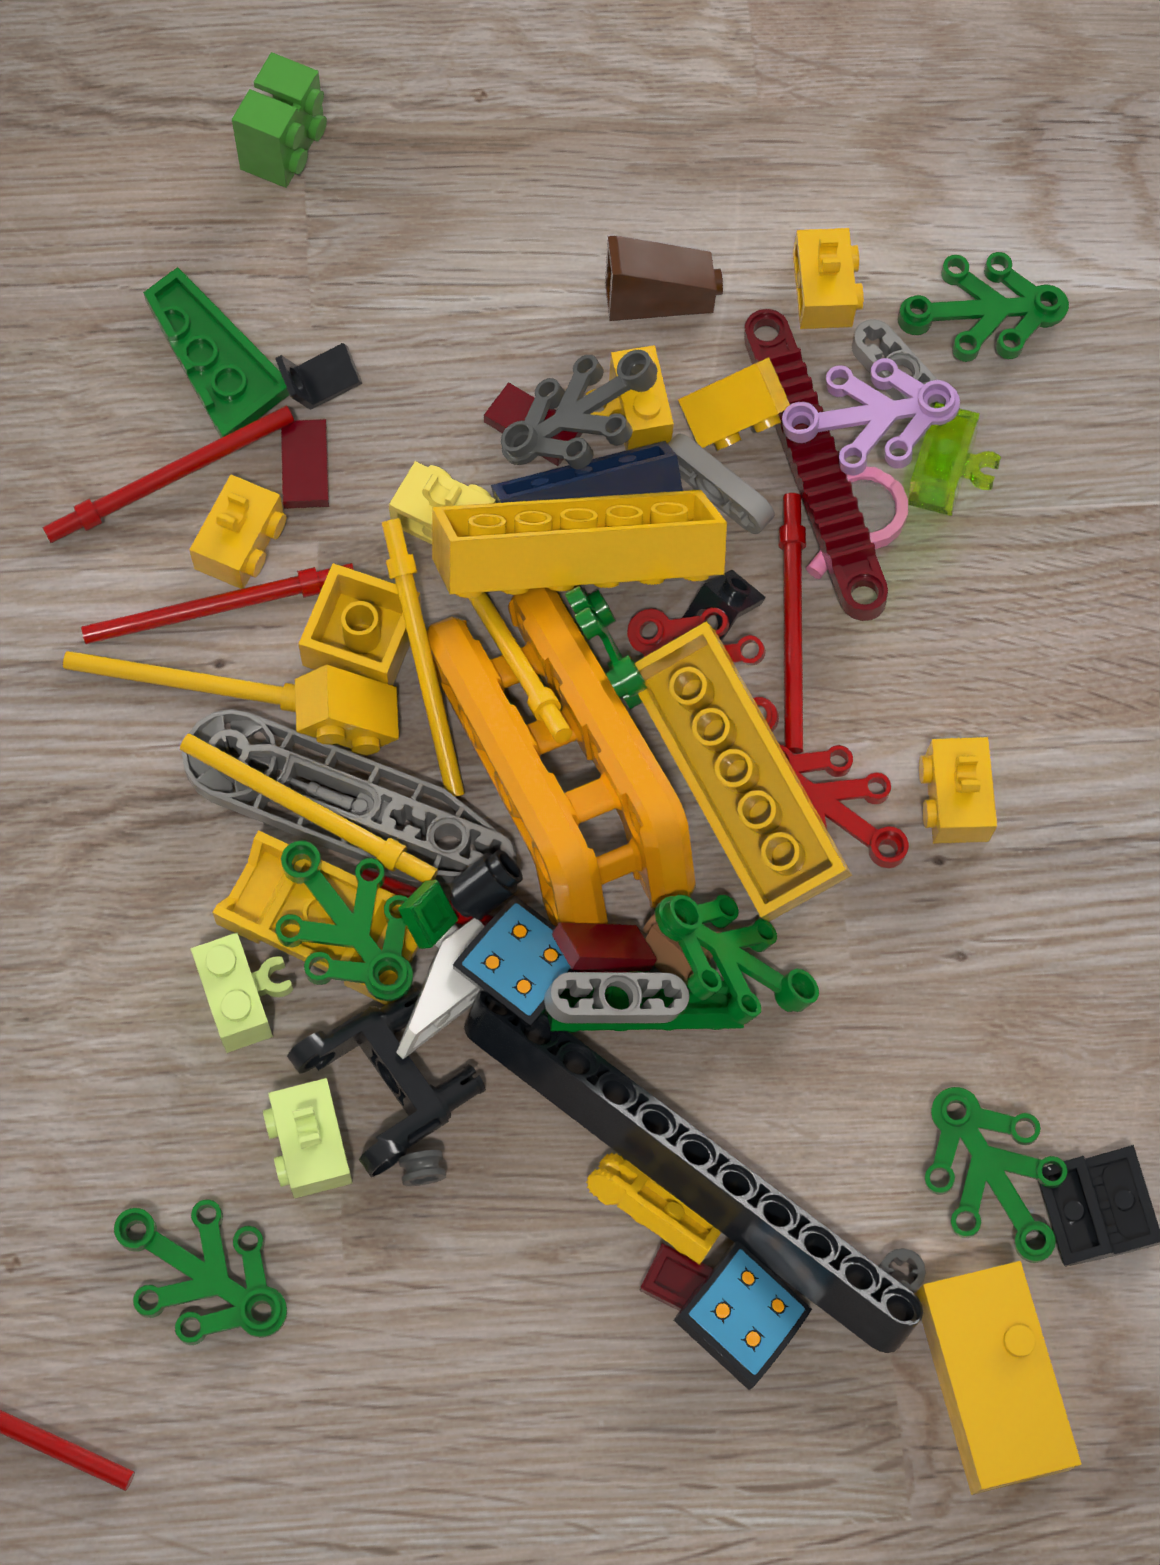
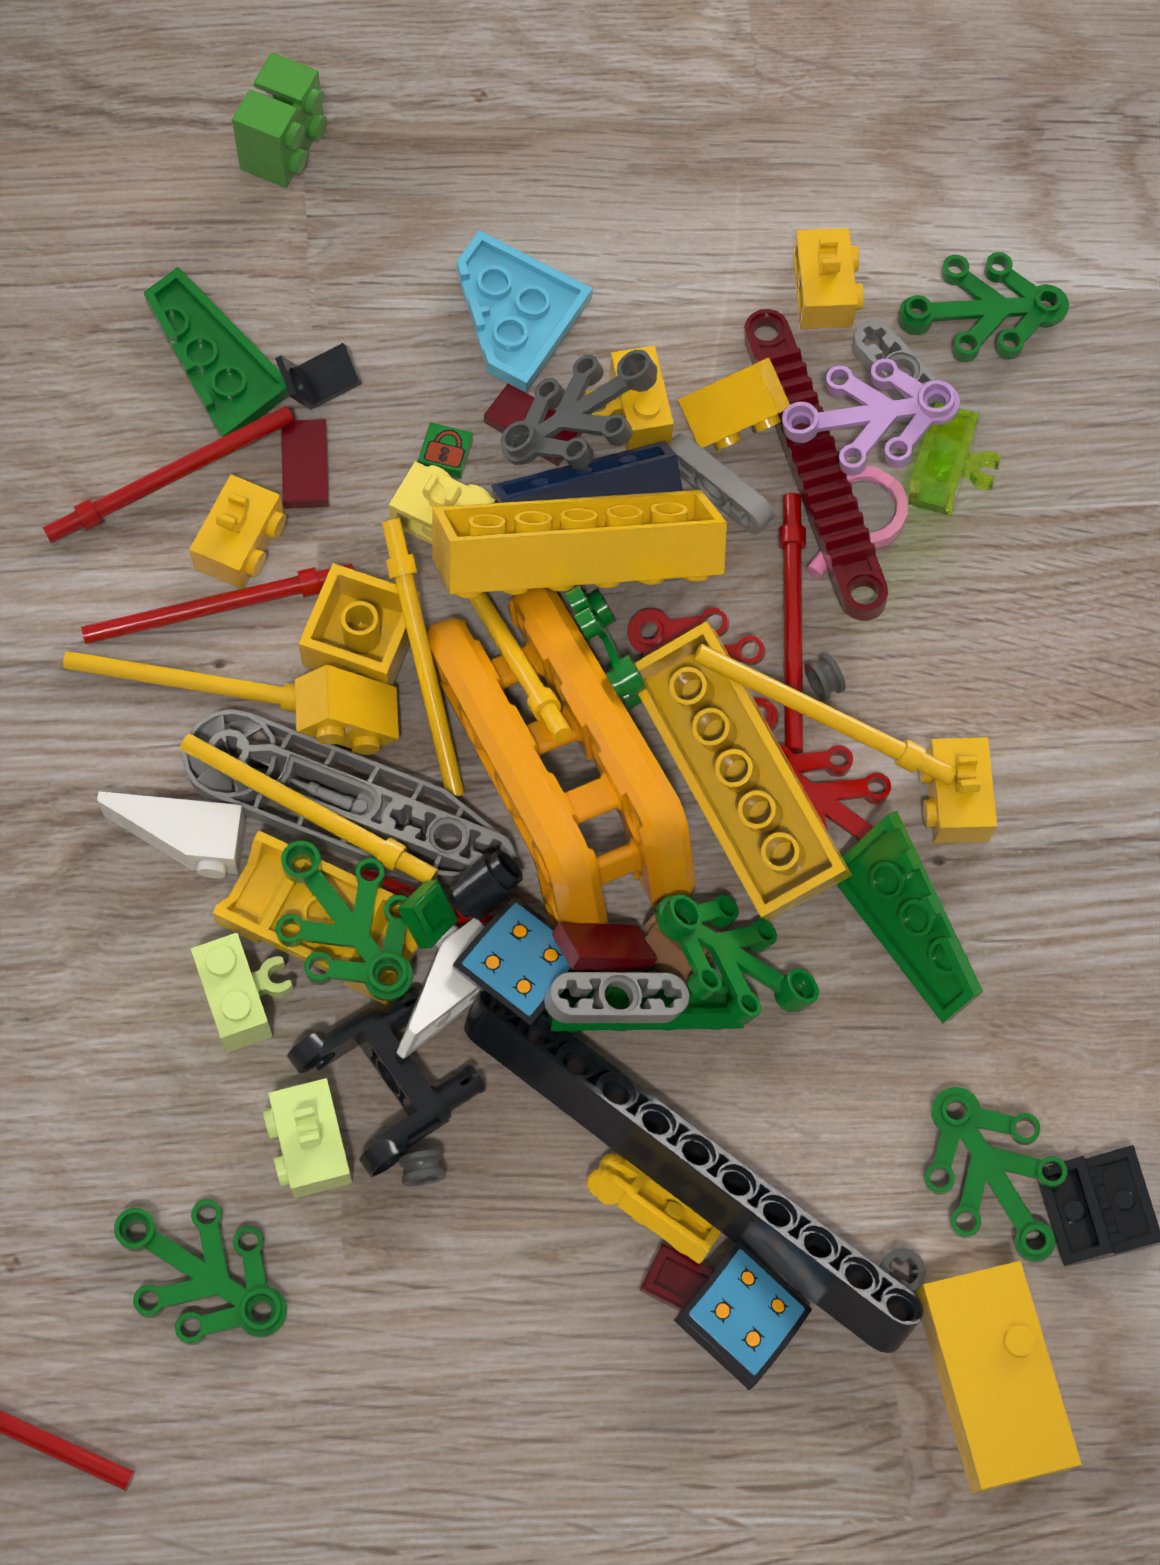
reddish brown slope [605,235,723,321] -> none
black bracket [682,570,766,642] -> none
none -> white slope [97,791,246,878]
none -> tile [418,422,473,479]
none -> medium azure plate [456,230,593,393]
none -> yellow bar [693,644,956,785]
none -> dark grey bush [804,654,846,701]
none -> green wing [836,811,983,1024]

